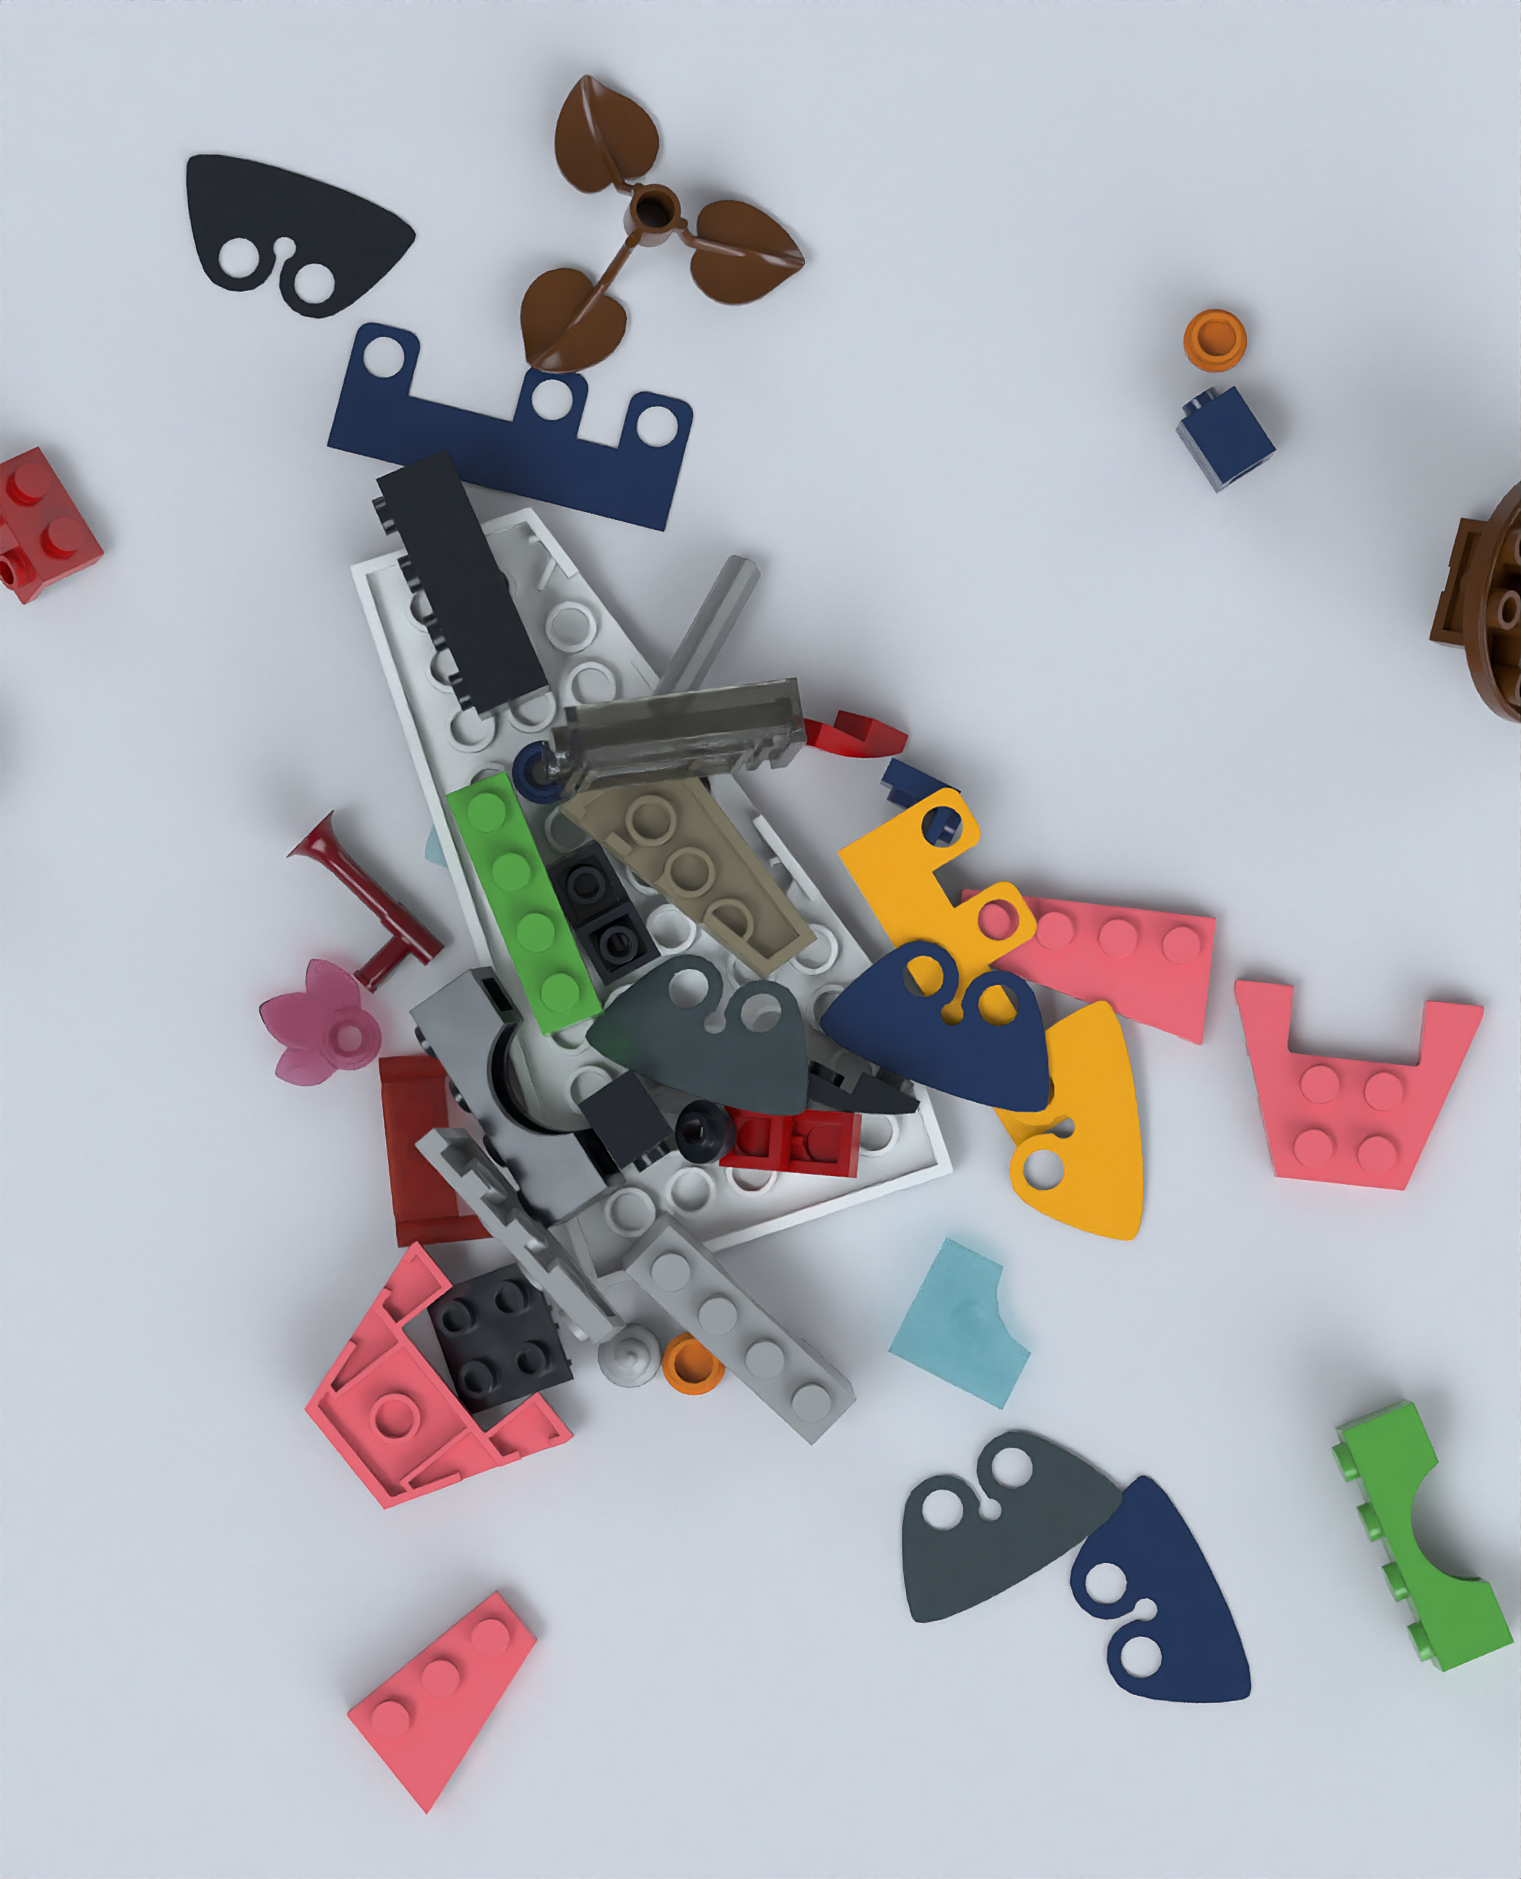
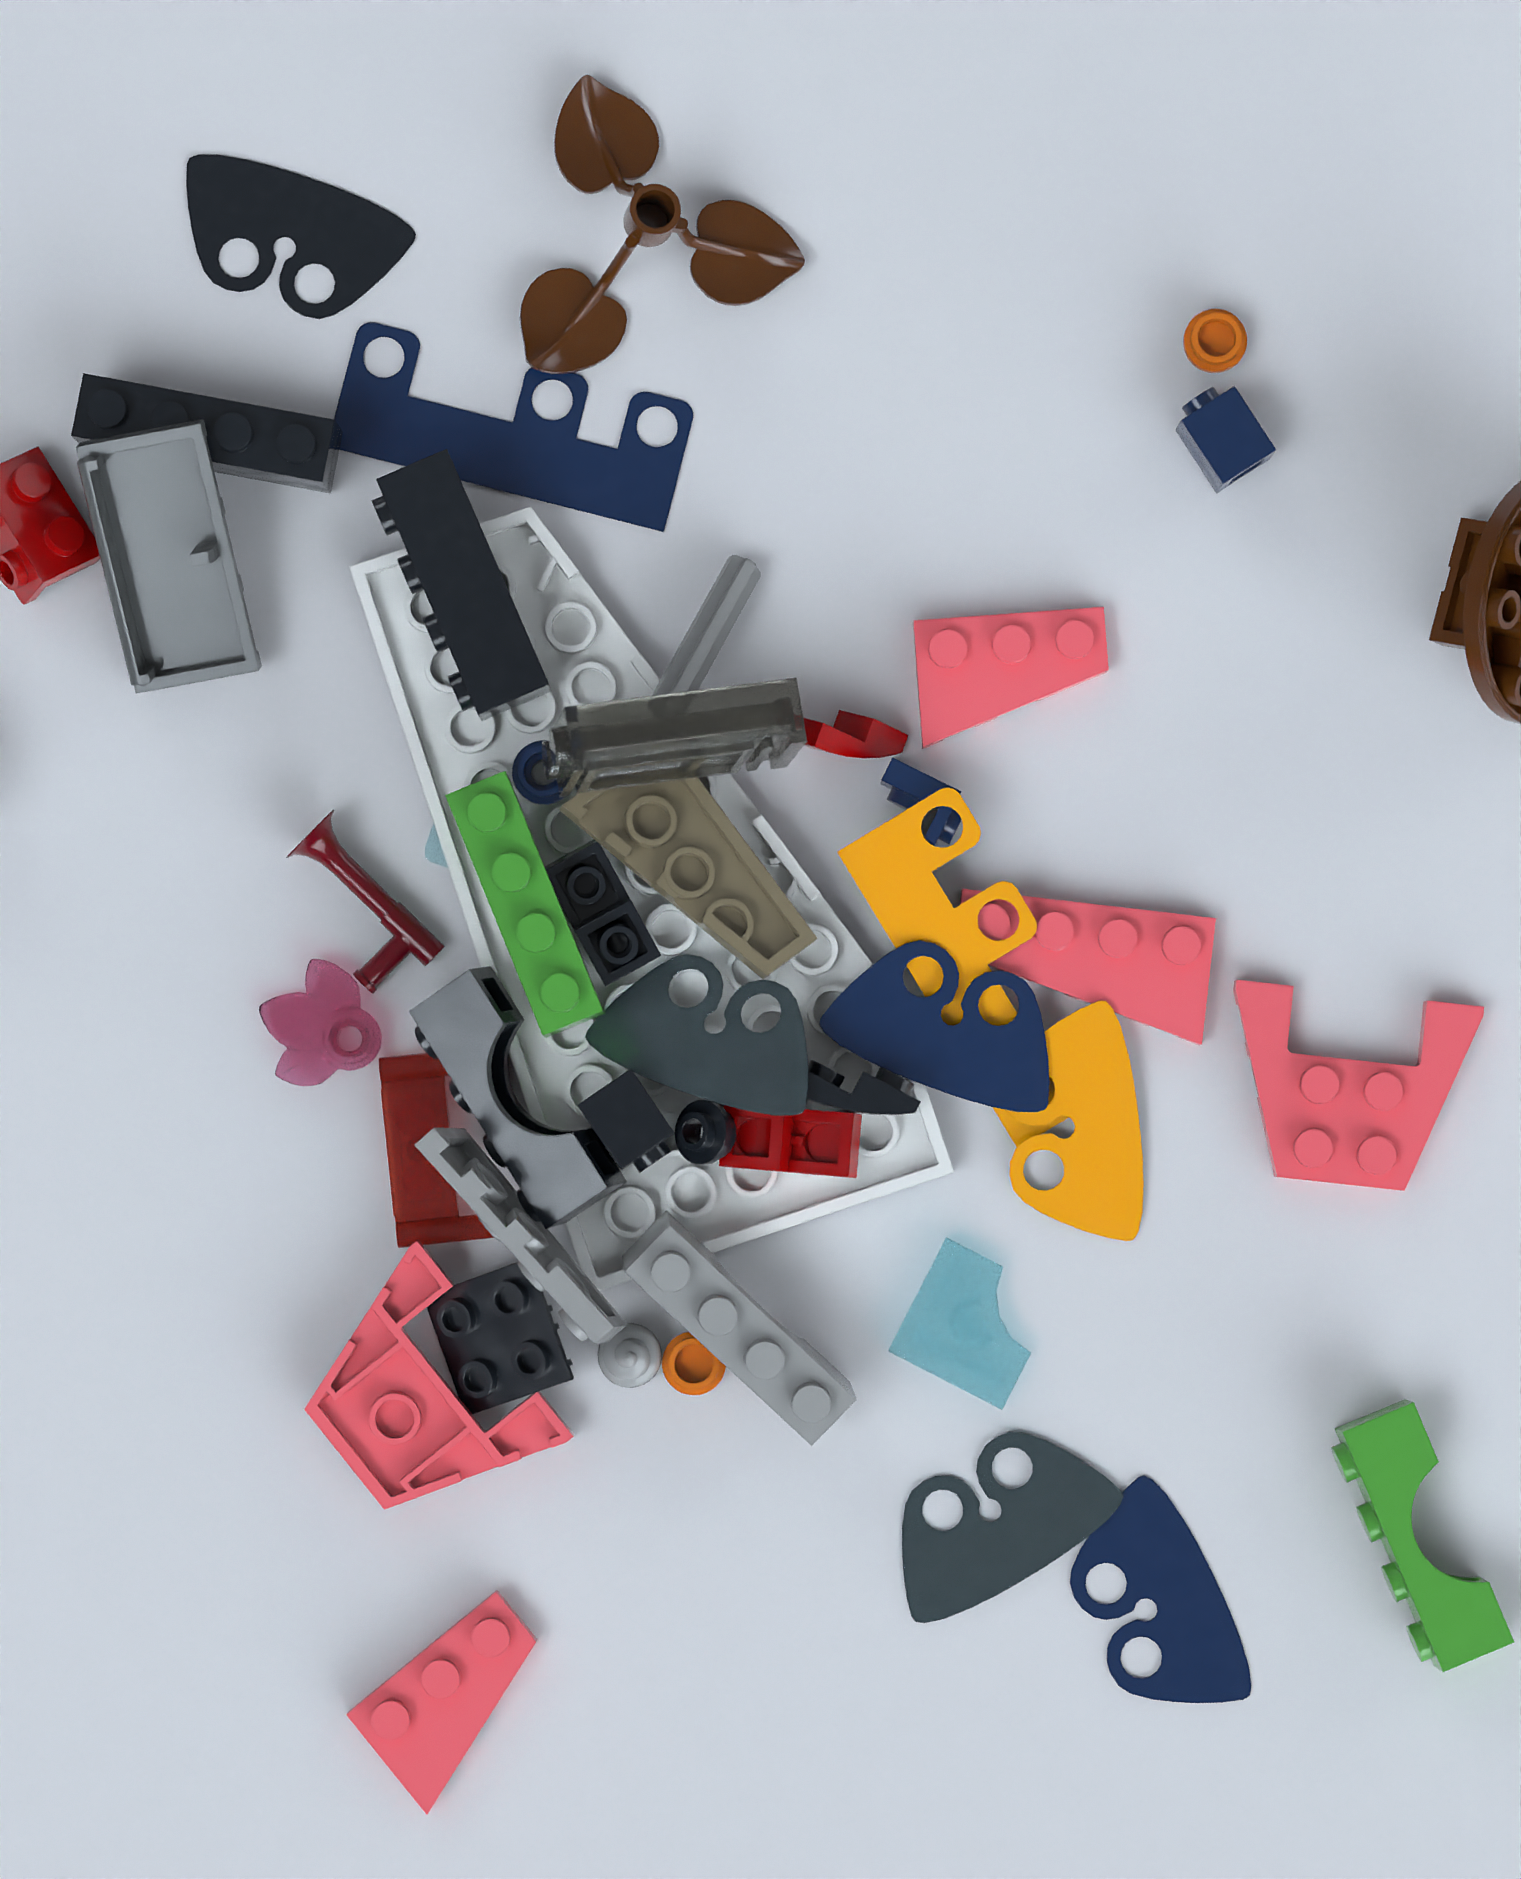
none -> black brick [71,373,343,494]
none -> container [76,419,262,694]
none -> coral wing [913,607,1109,749]

